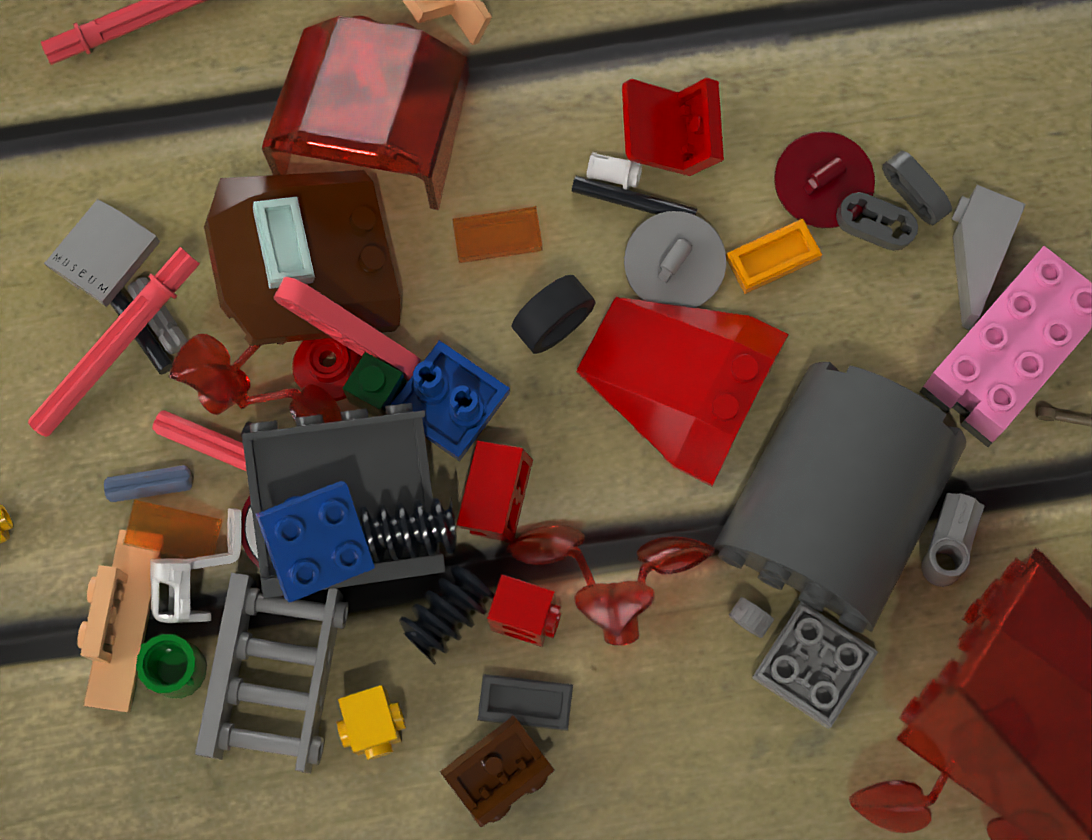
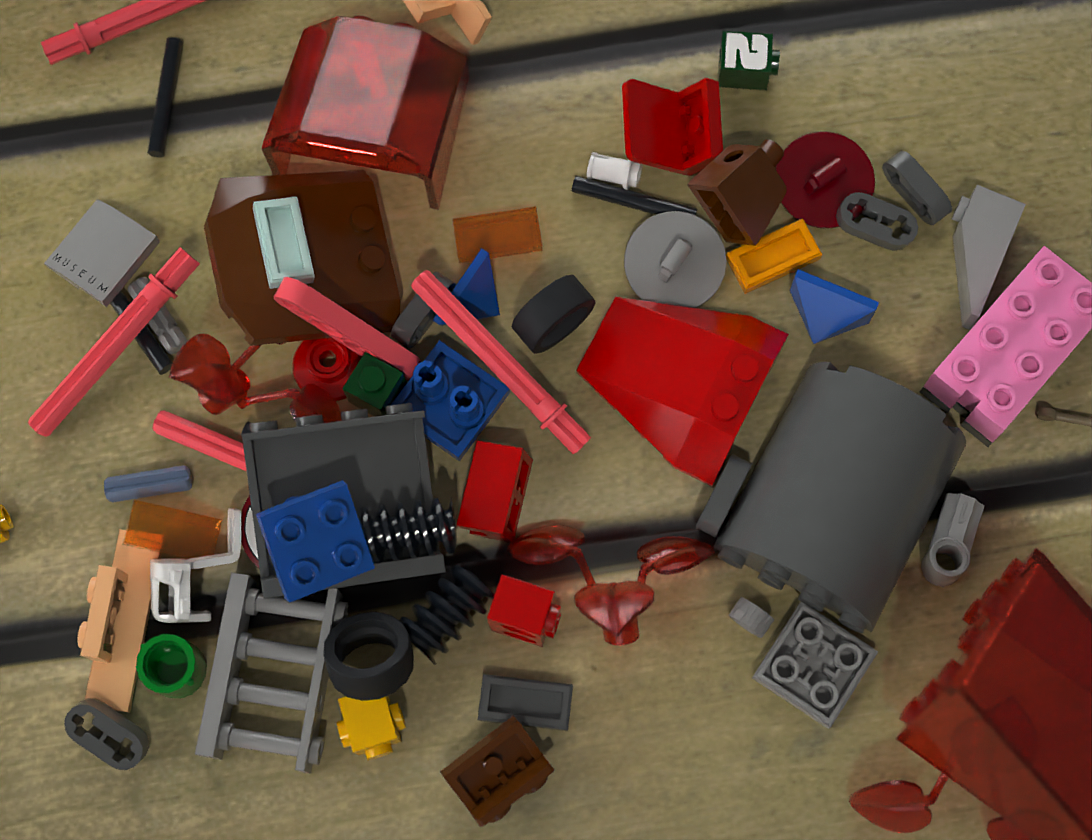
none -> dark grey beam [64,699,149,770]
none -> black bar [147,37,183,158]
none -> black tyre [323,612,414,701]
none -> dark grey beam [391,271,456,349]
none -> coral axle [411,270,591,454]
none -> blue slope [433,248,500,326]
none -> reddish brown torso [687,140,786,246]
none -> dark grey beam [696,454,752,537]
none -> dark green brick [718,31,780,90]
none -> blue slope [790,269,879,344]

